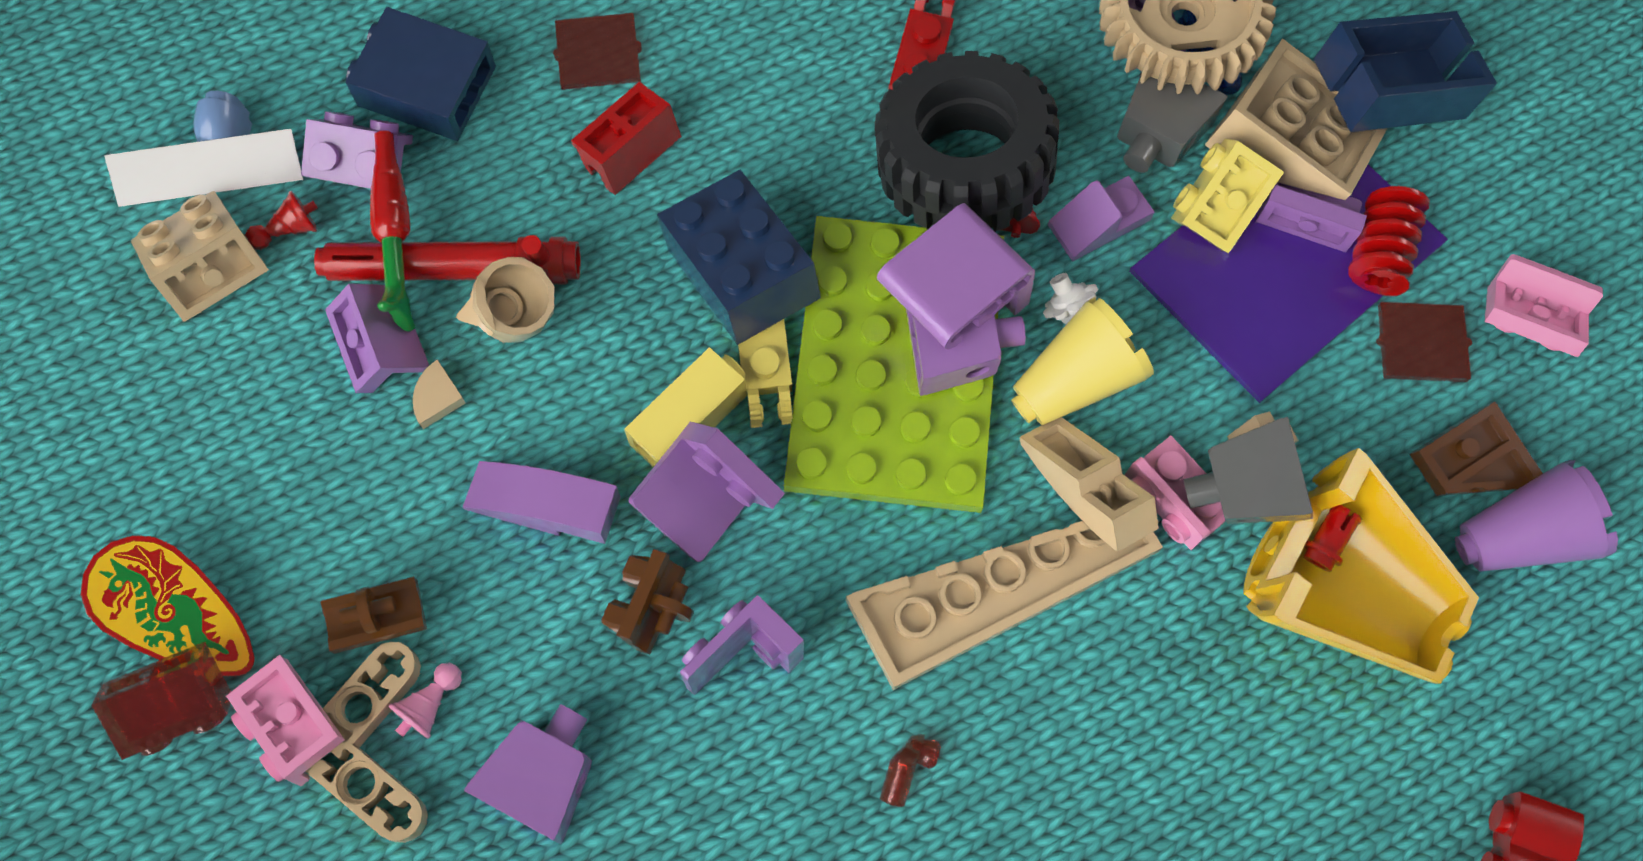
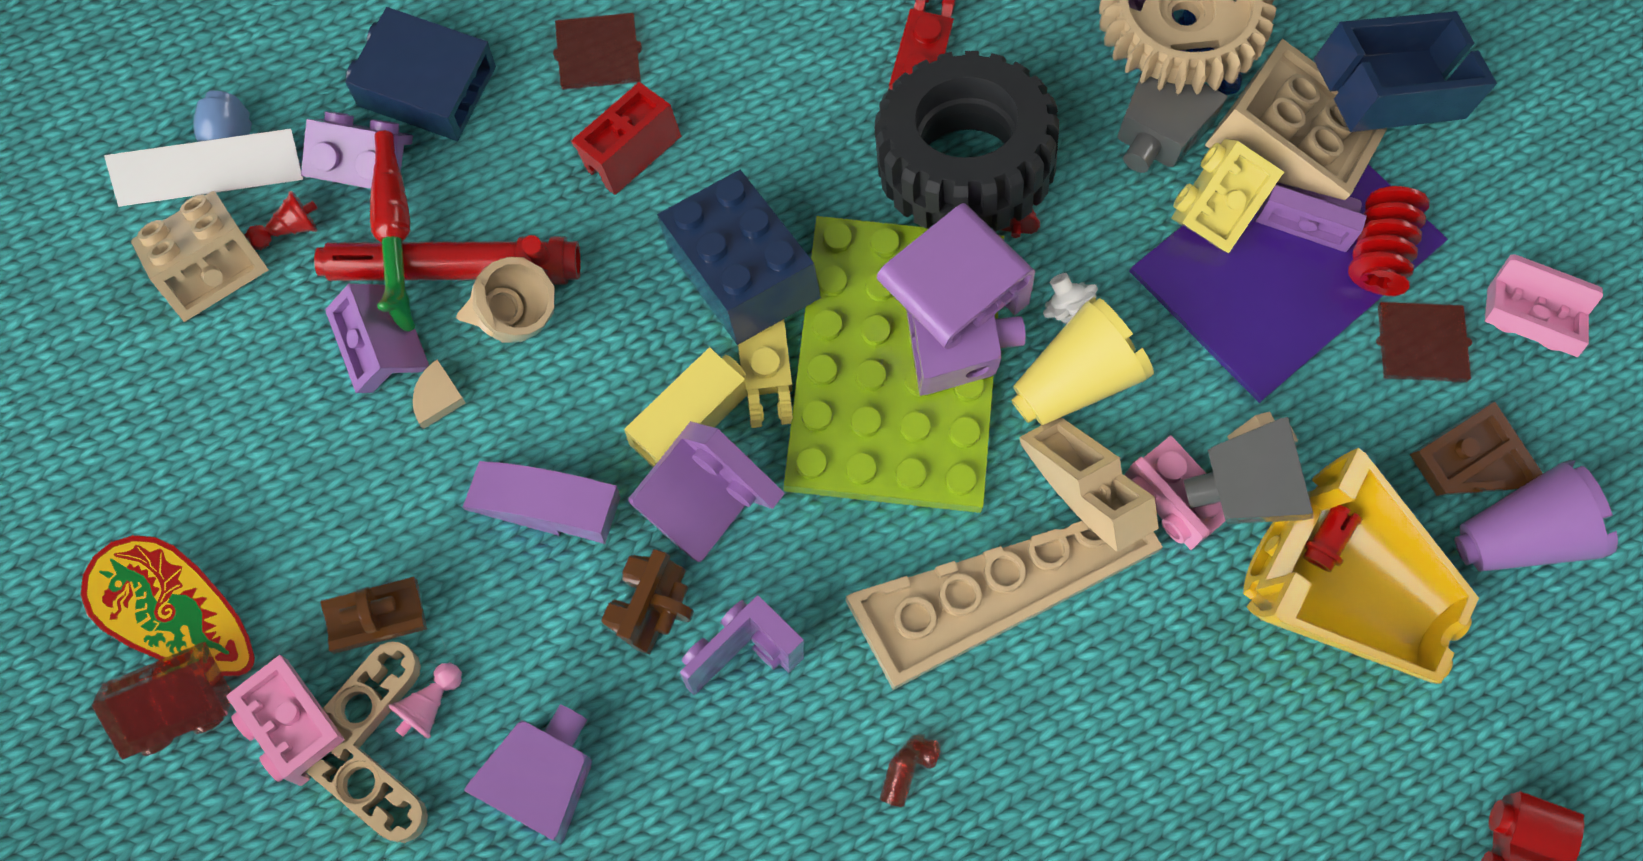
medium lavender slope [1048,176,1155,262] -> none

